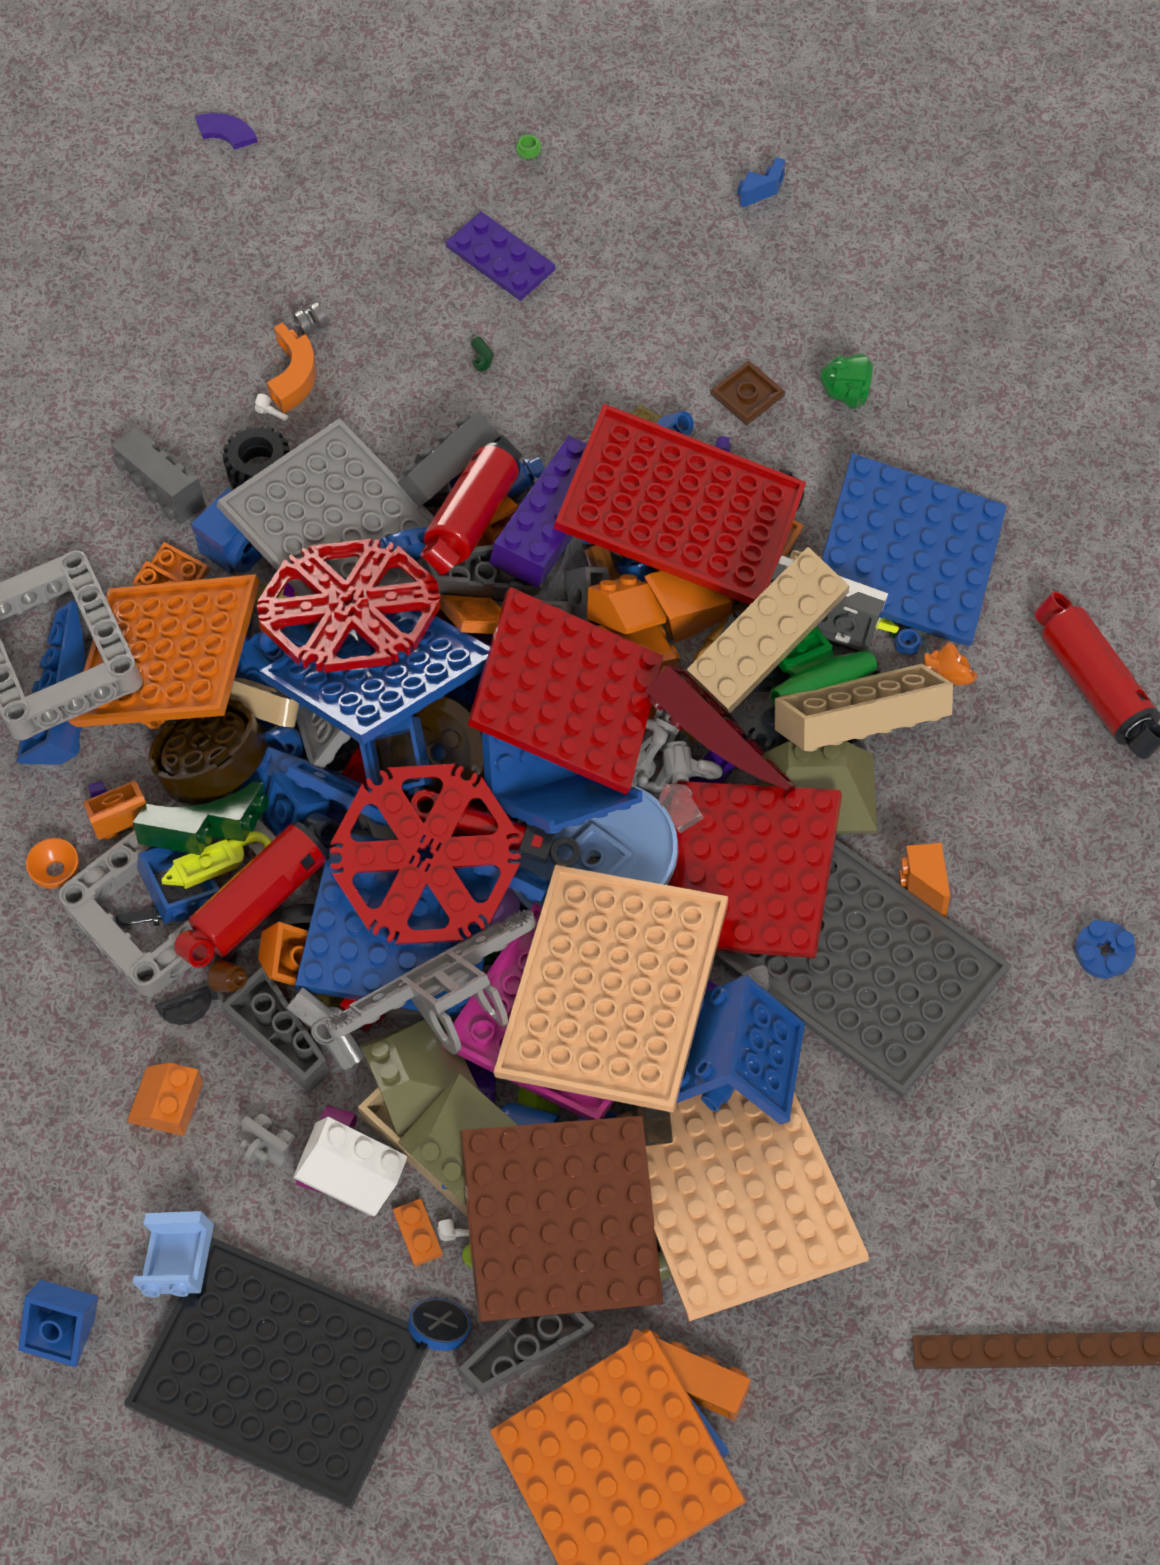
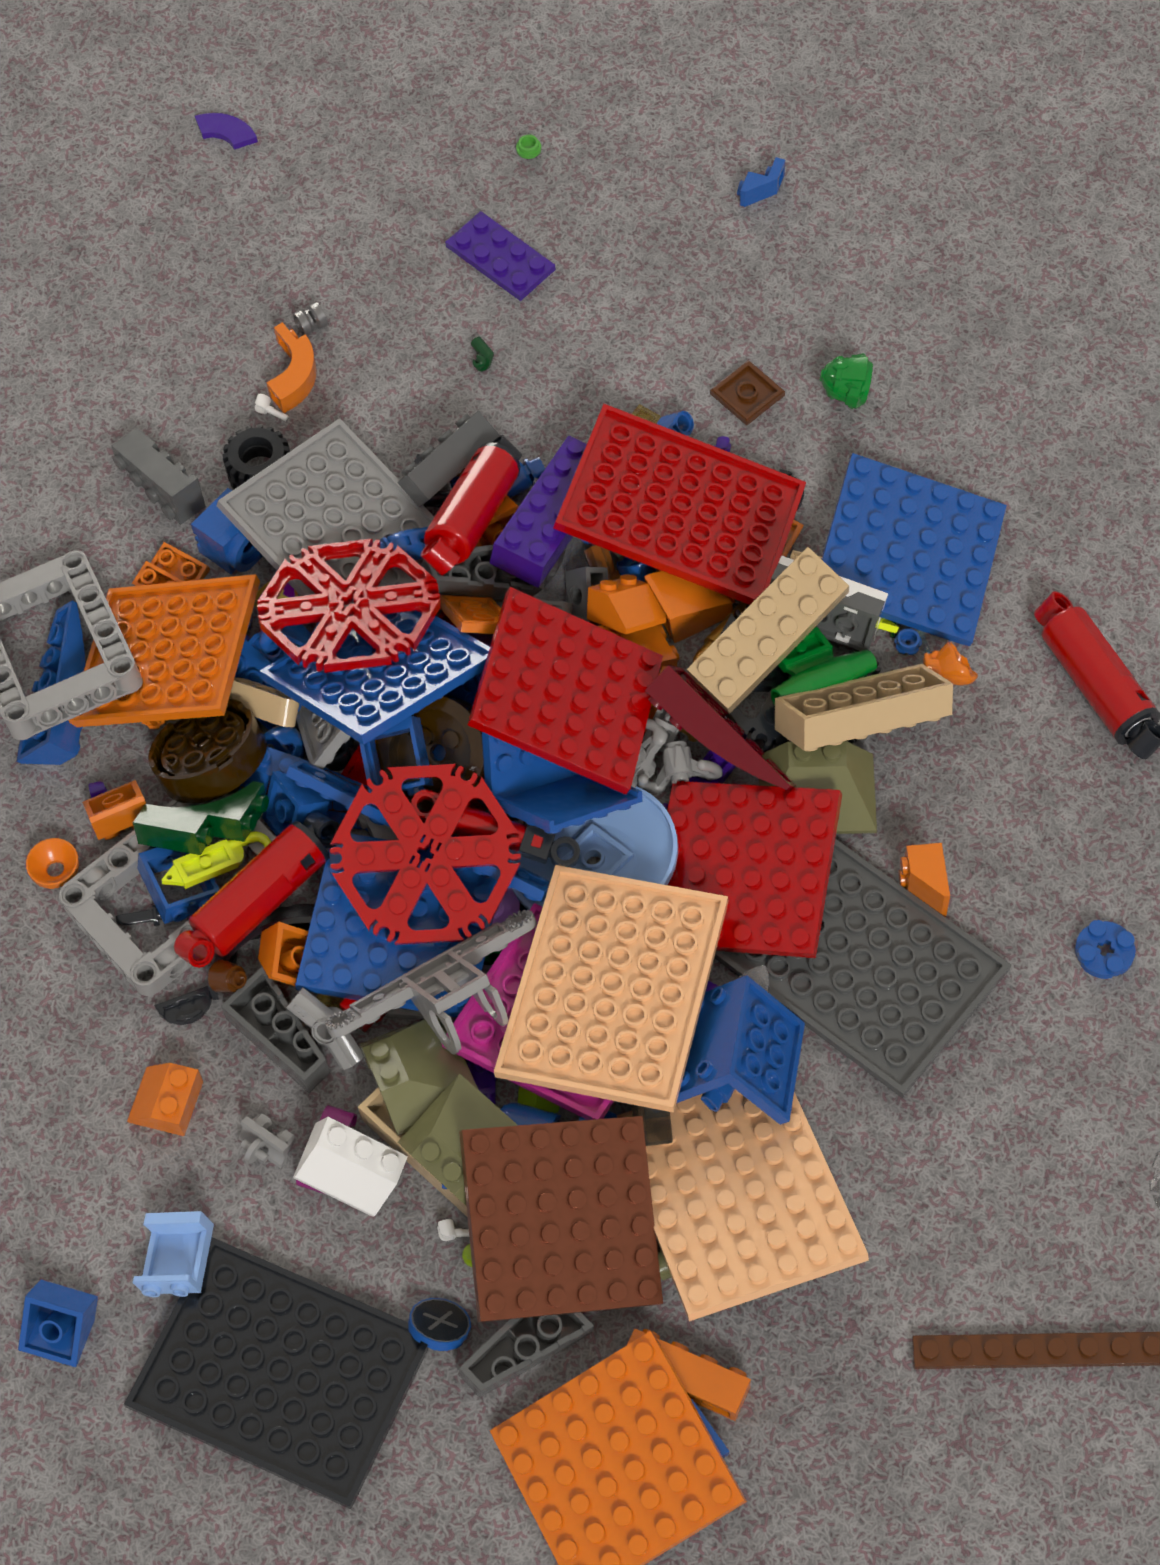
orange plate [392,1198,443,1267] -> none
clear tile [659,784,704,833] -> none

